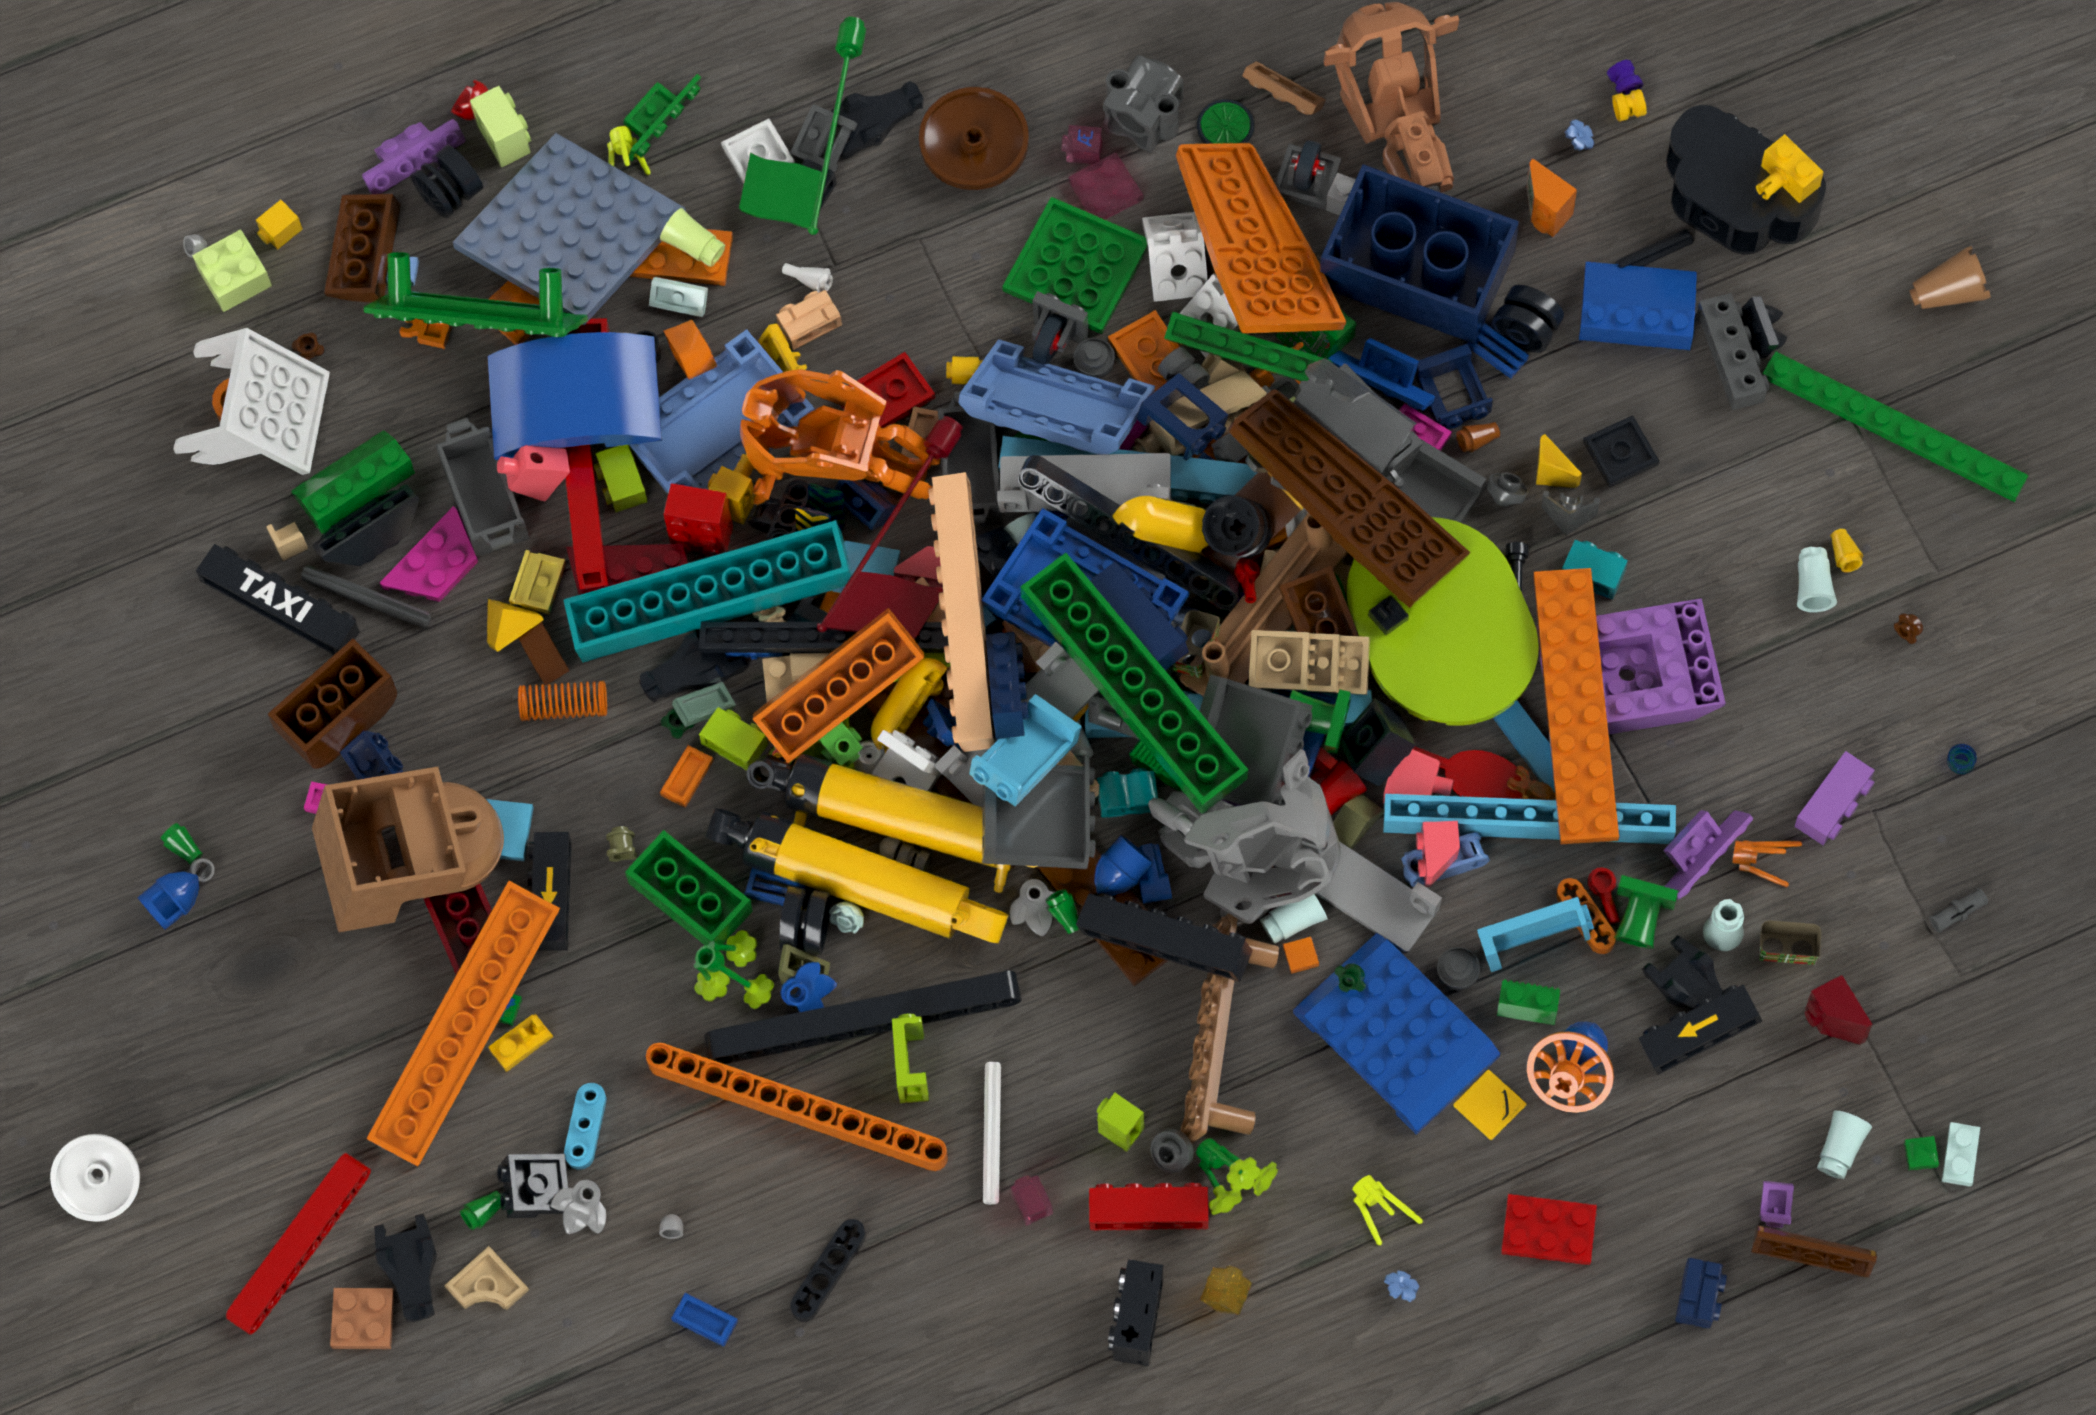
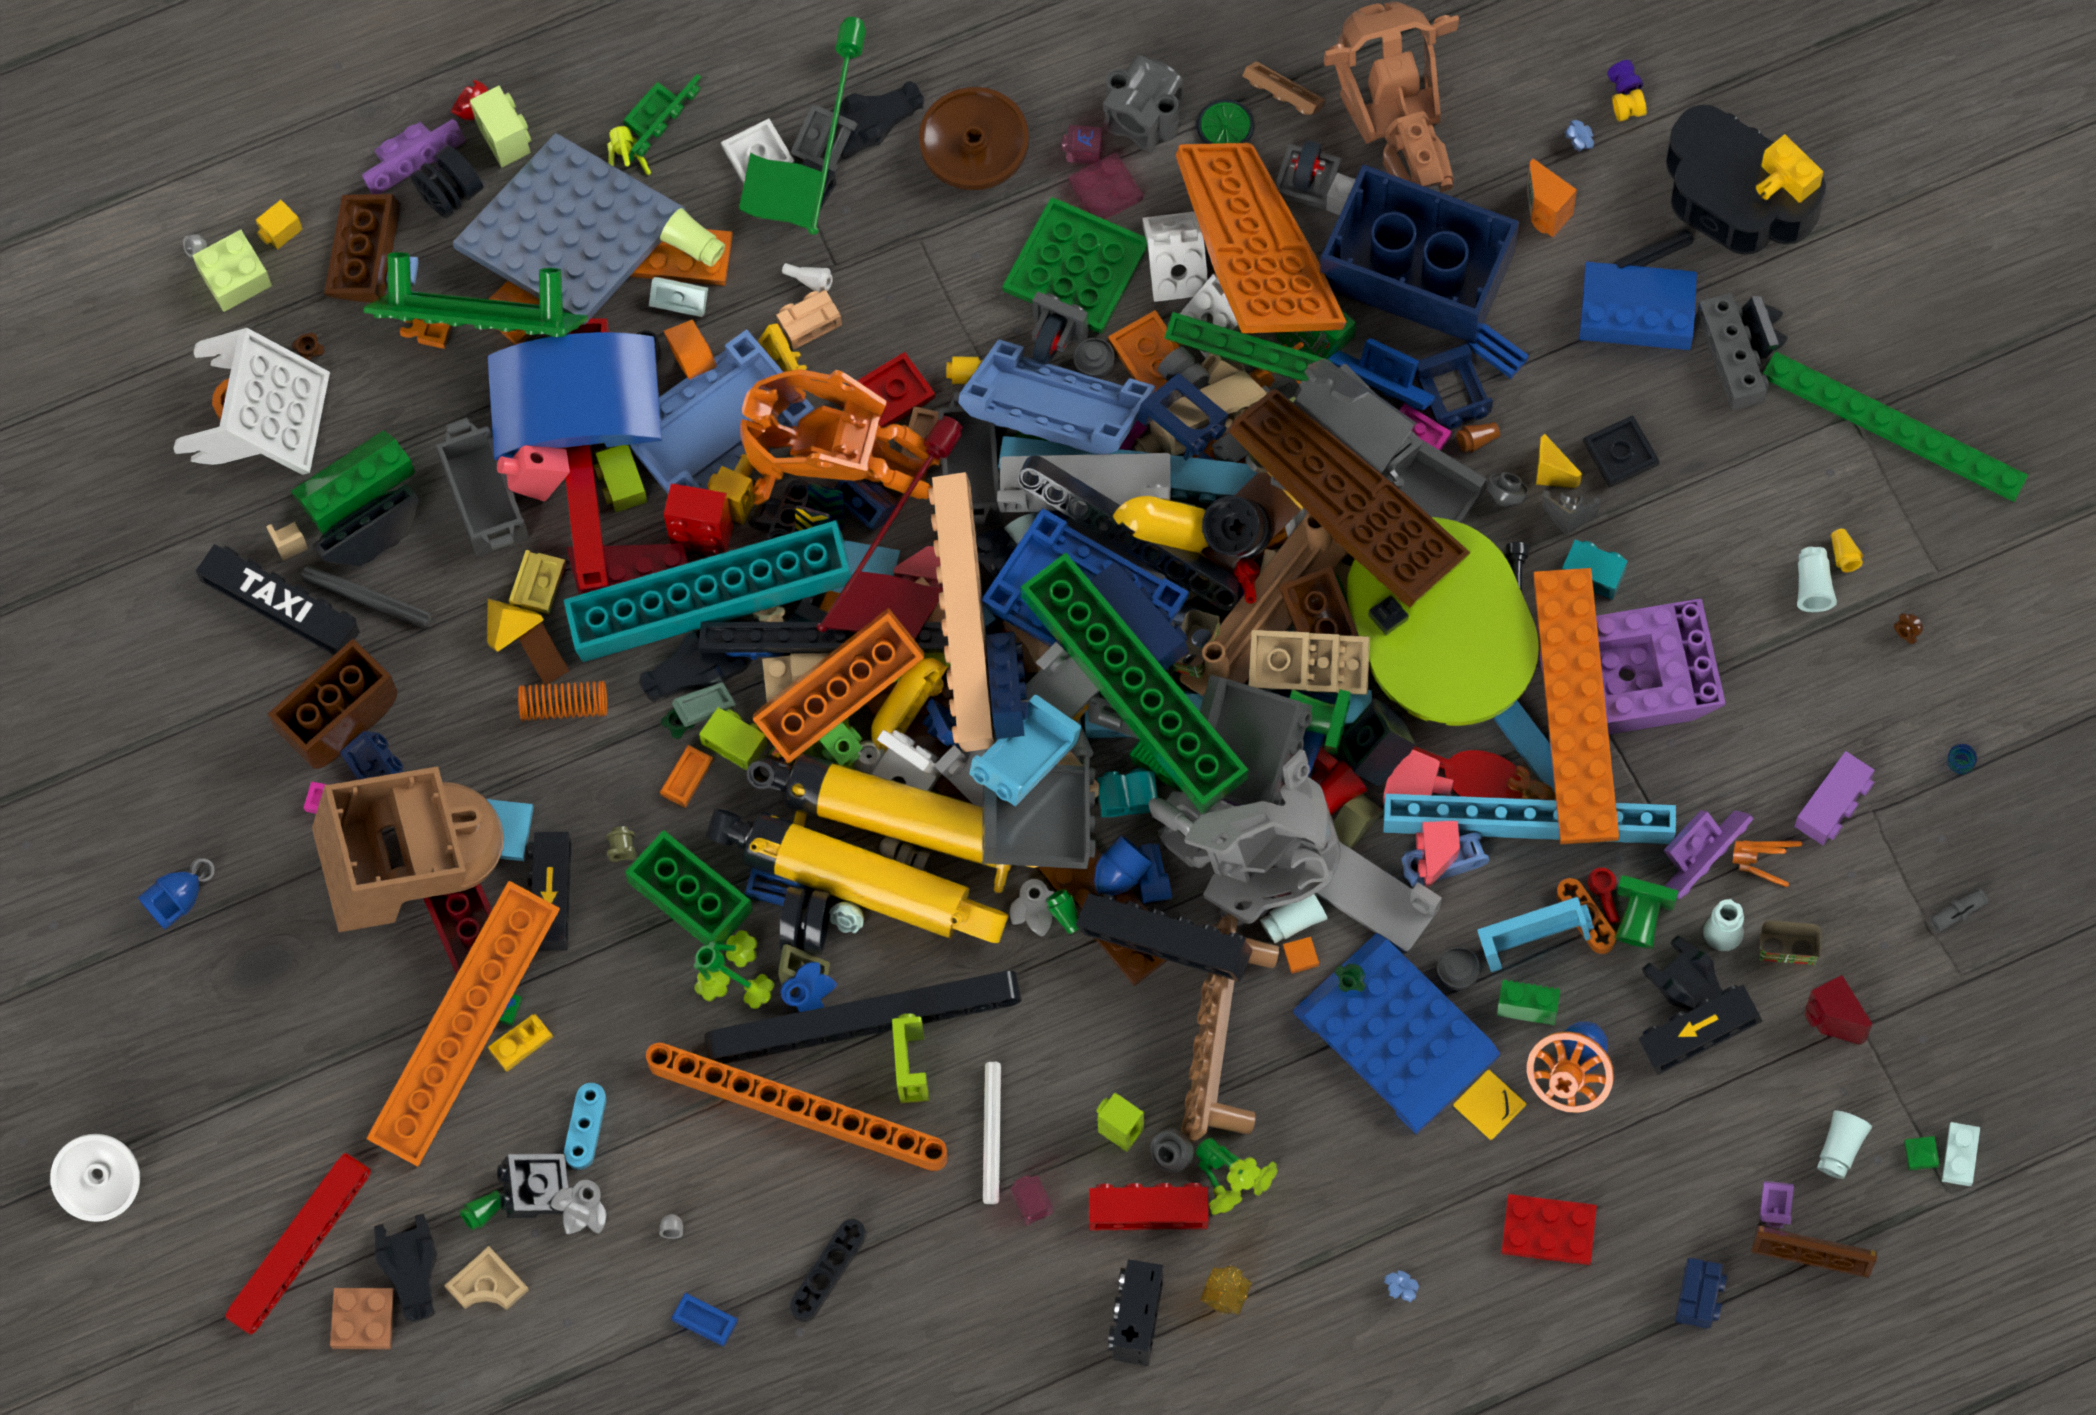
green cone [161,823,203,865] -> none
dark pink wing [380,506,478,602] -> none
neon yellow plant [1352,1175,1423,1246] -> none
black wheel [1492,285,1564,353] -> none
medium nougat cone [1909,246,1991,309] -> none

